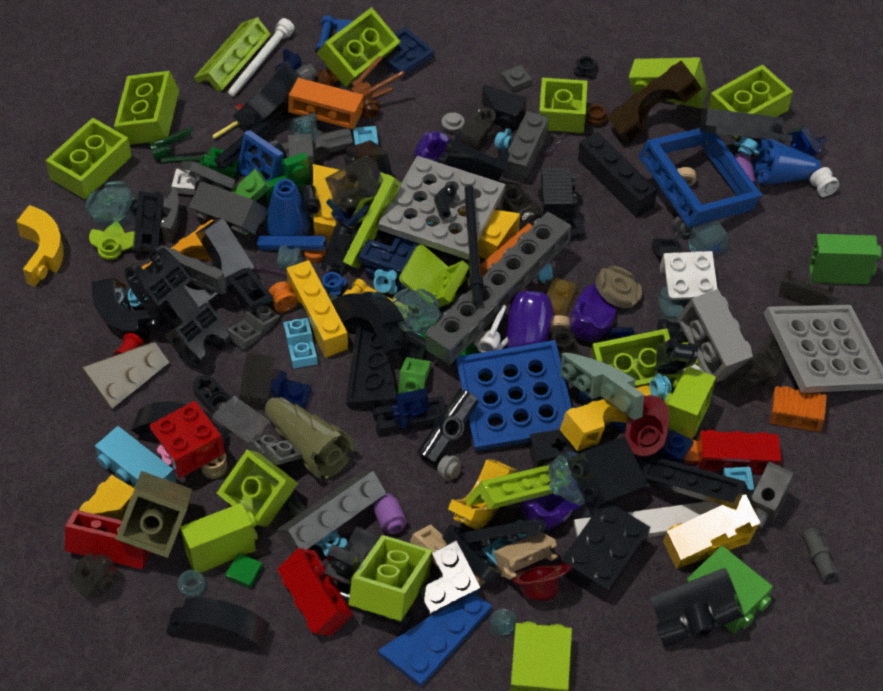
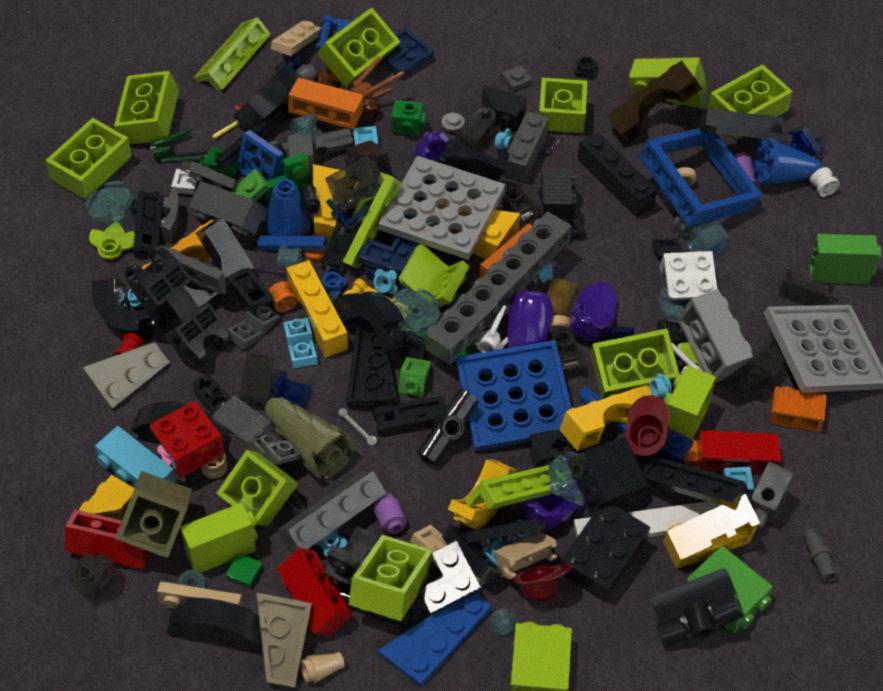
yellow arch [16,205,64,287] -> none
white piece [228,18,295,97] -> none
clear blue bracket [391,388,428,428] -> none
black arm [434,184,457,219] -> none
light grey plate [438,455,461,481] -> none
black bar [464,185,484,307] -> none
sand green slope [560,352,644,420] -> none
reddish brown plate [585,104,608,125] -> none
dark tan tile [595,266,643,308] -> none
black piece [656,339,698,375] -> none
medium azure plate [733,137,760,157] -> none
none -> tan plate [157,582,243,609]
none -> dark tan wing [257,593,312,688]
none -> tan plate [271,21,321,56]
none -> tan cone [300,652,345,683]
none -> light grey hinge [338,408,377,447]
none -> green brick [392,100,426,135]

